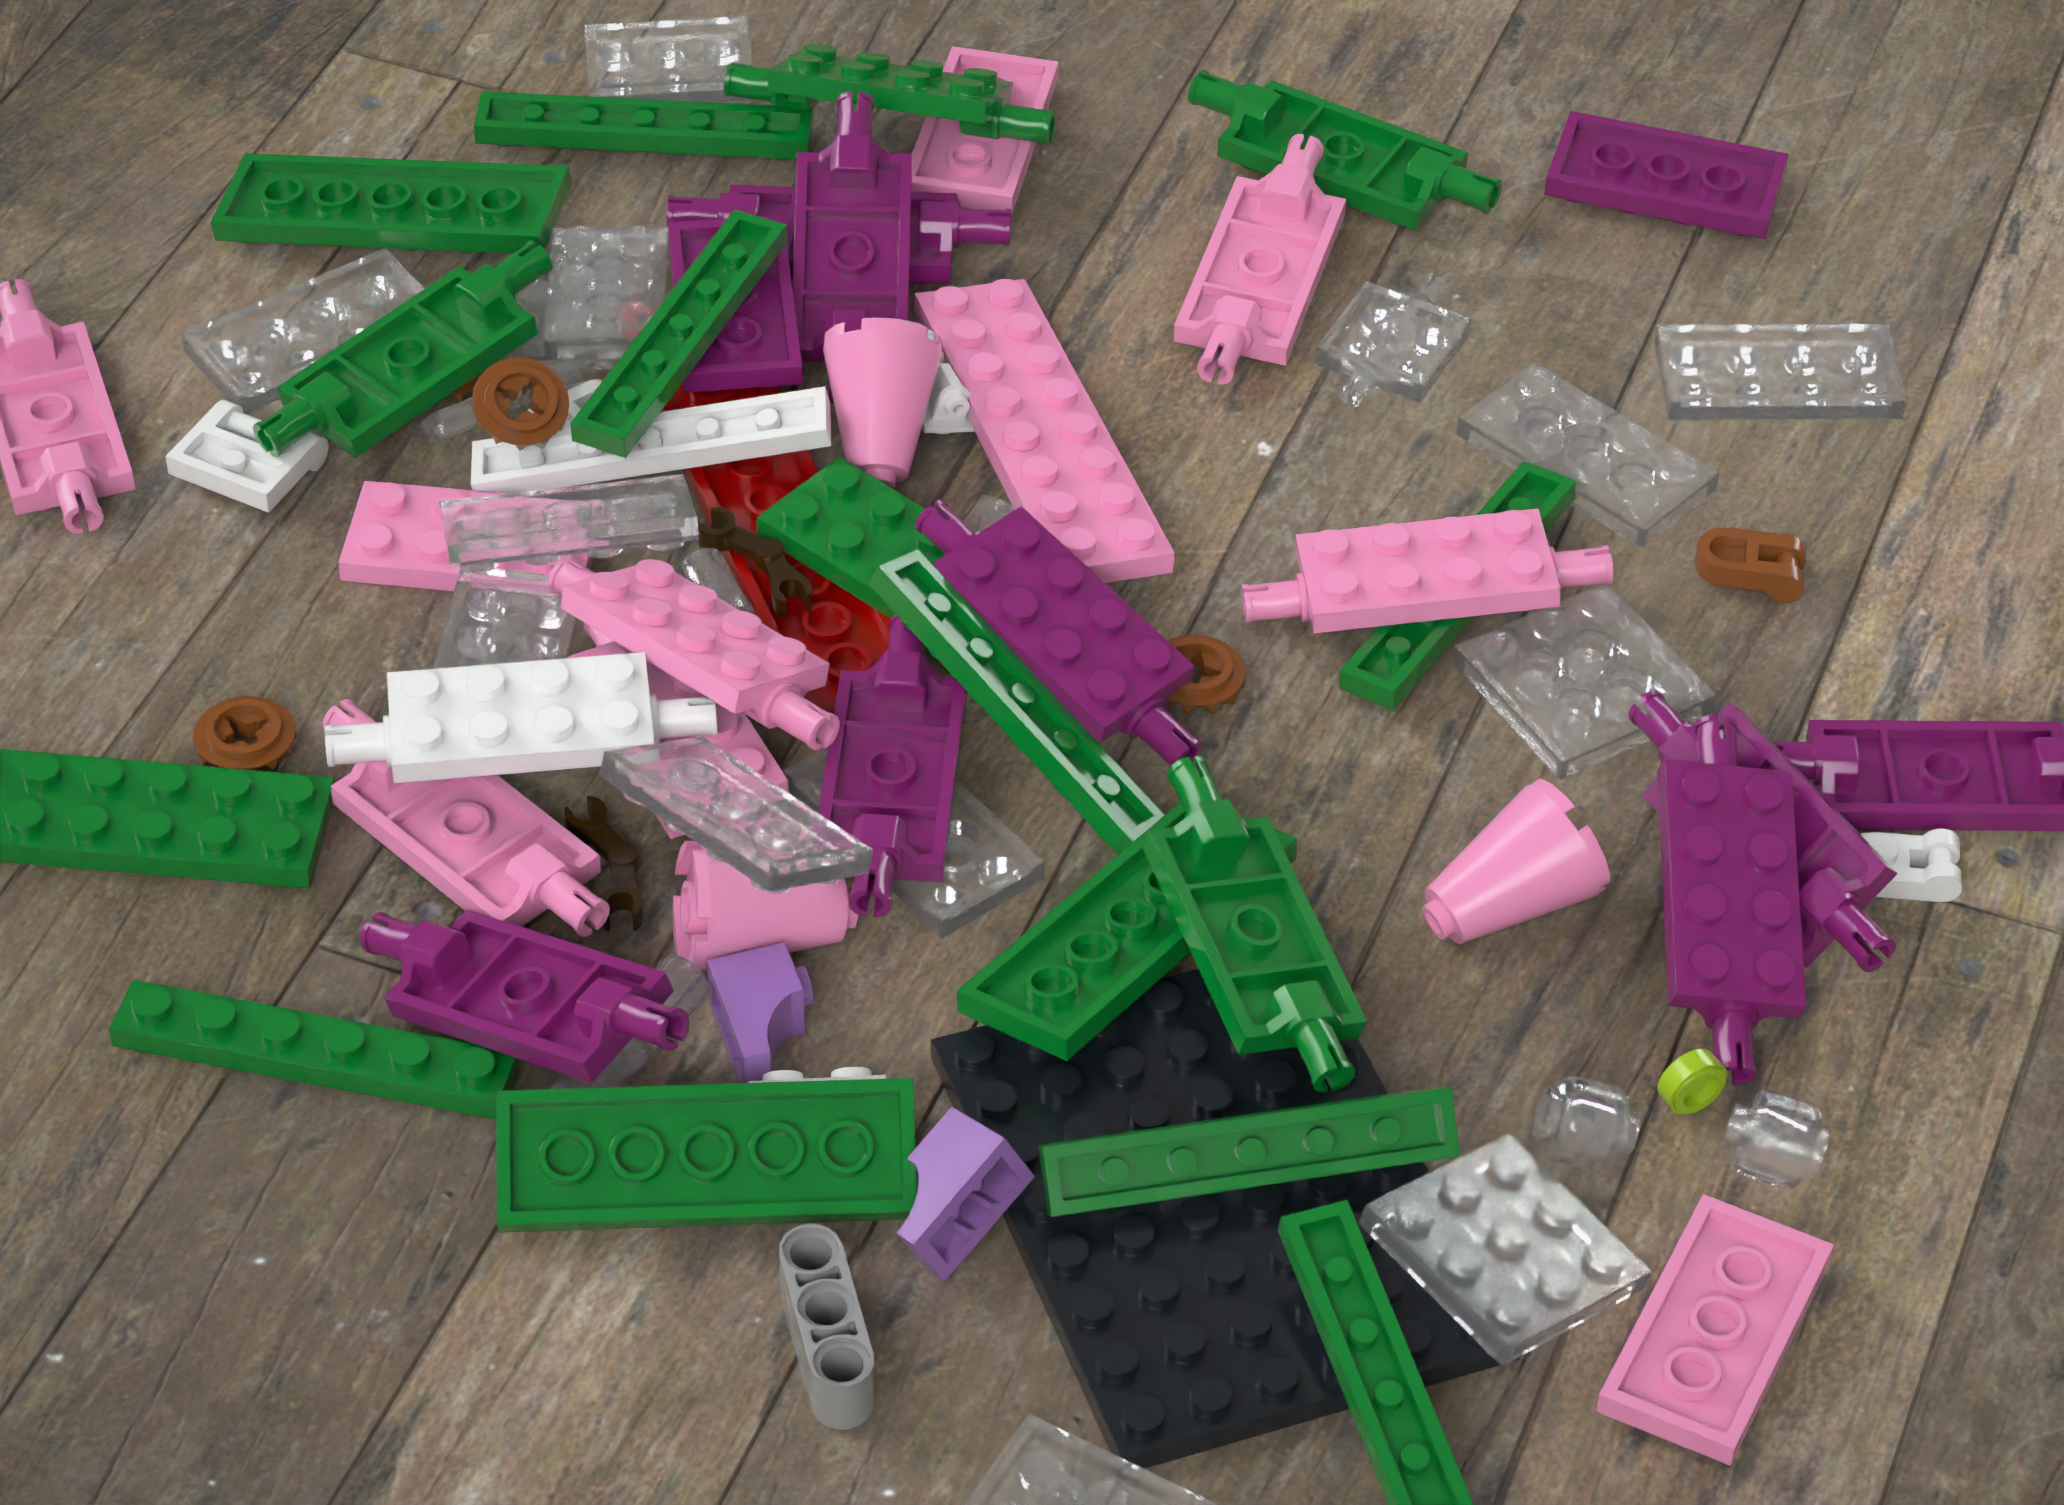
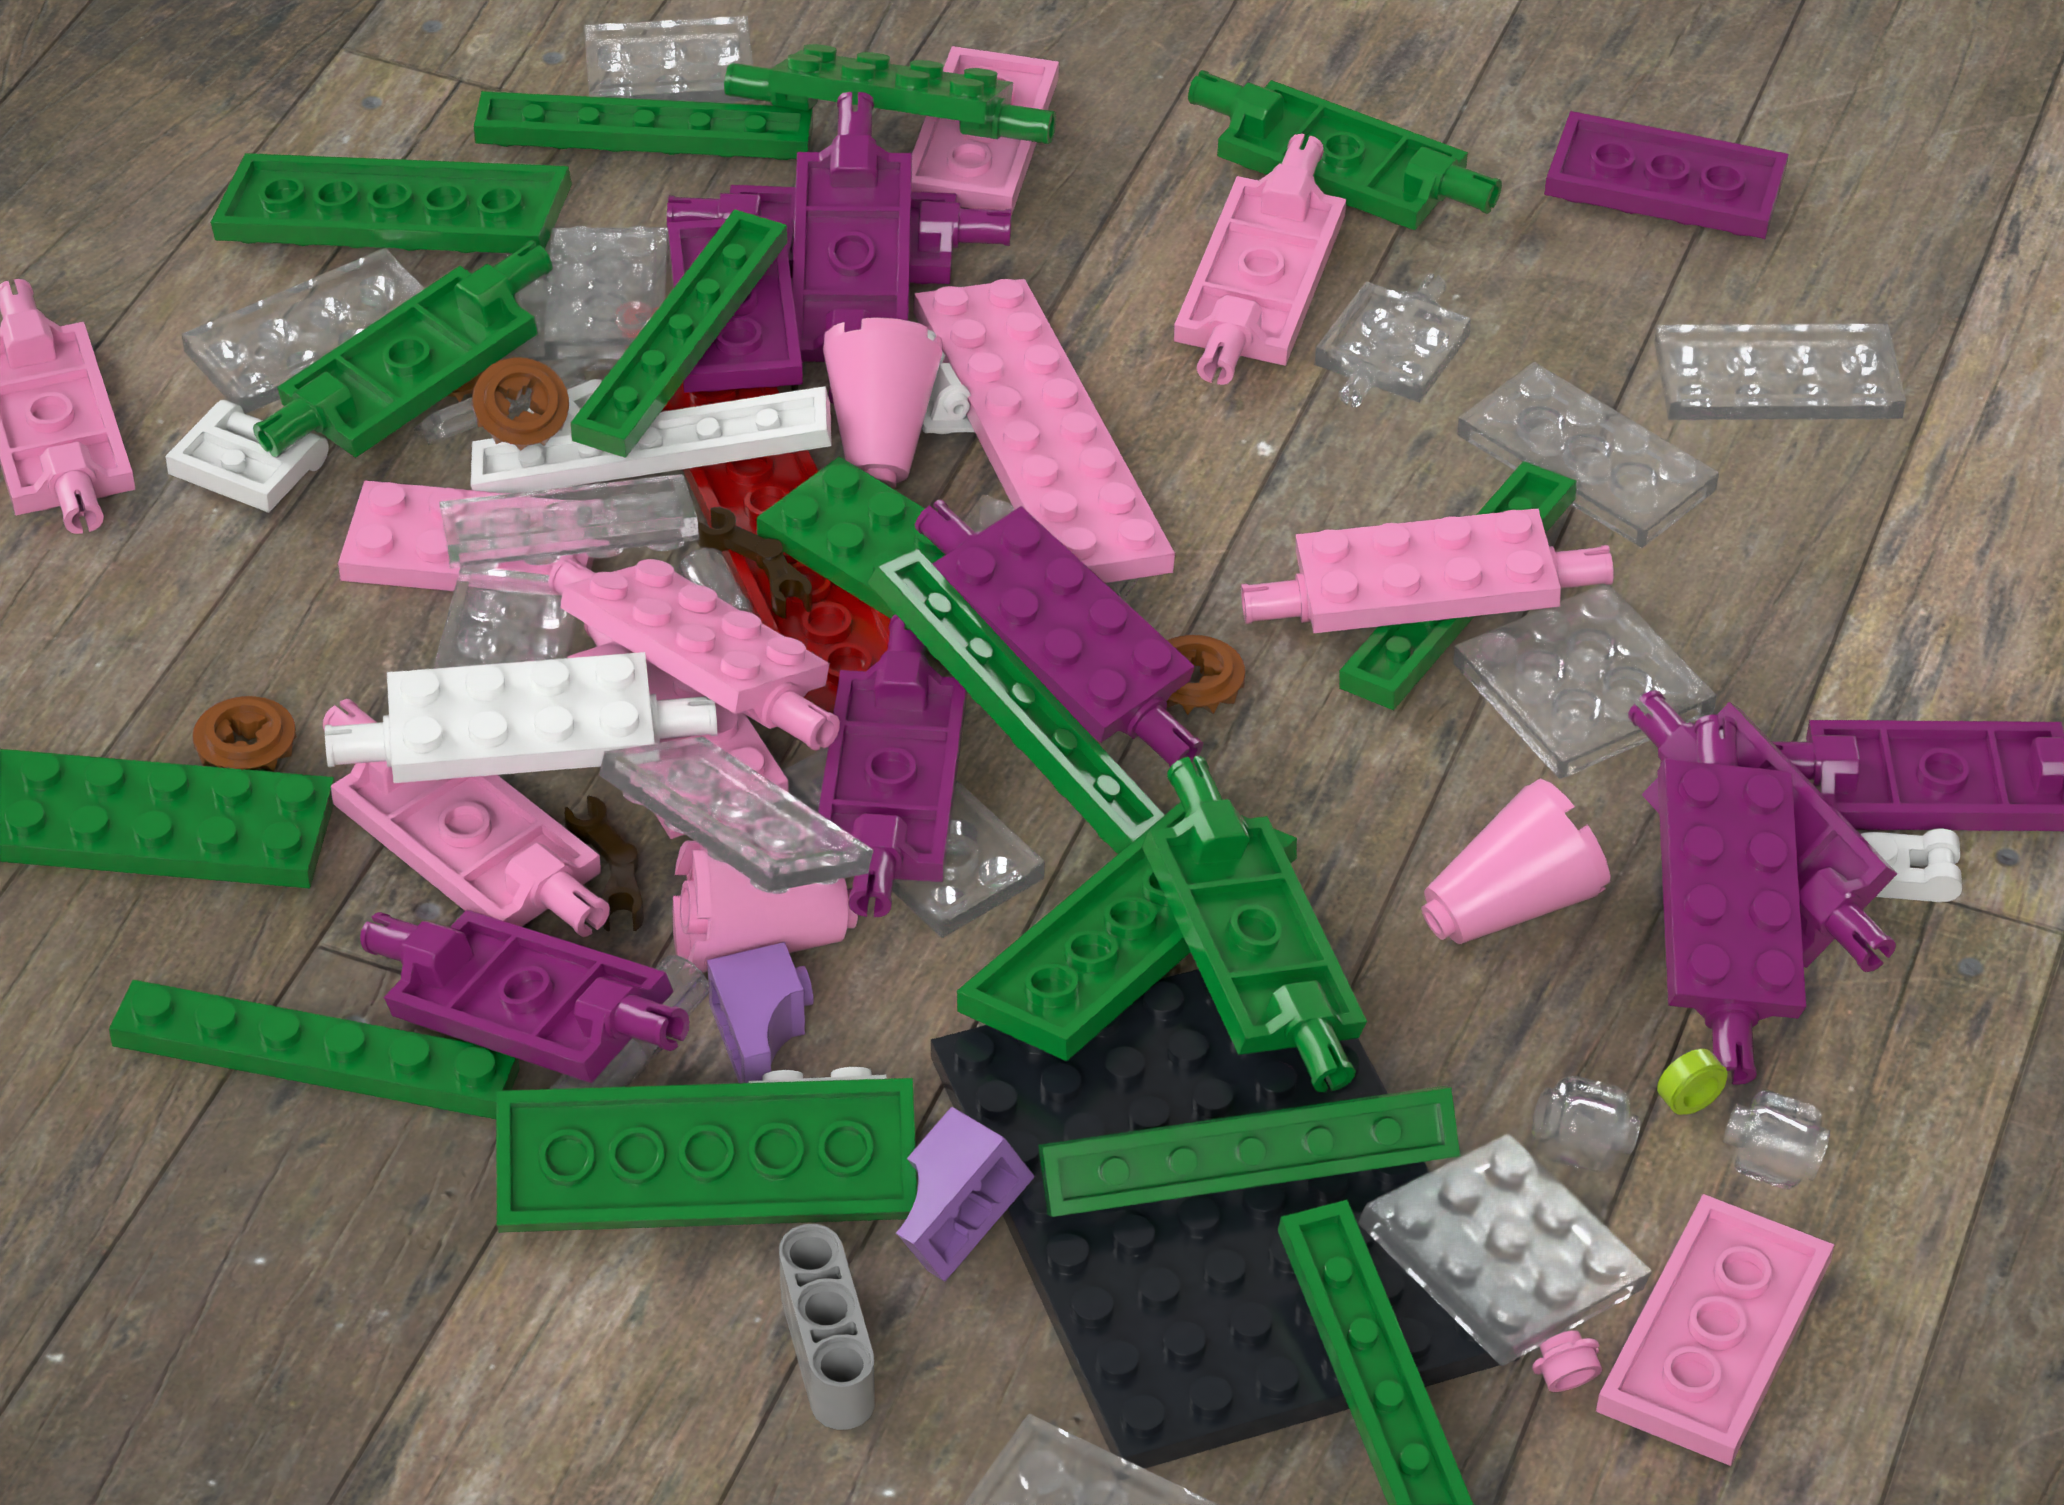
dark orange plate [1695,528,1807,603] -> none
none -> bright pink plate [1532,1331,1602,1392]

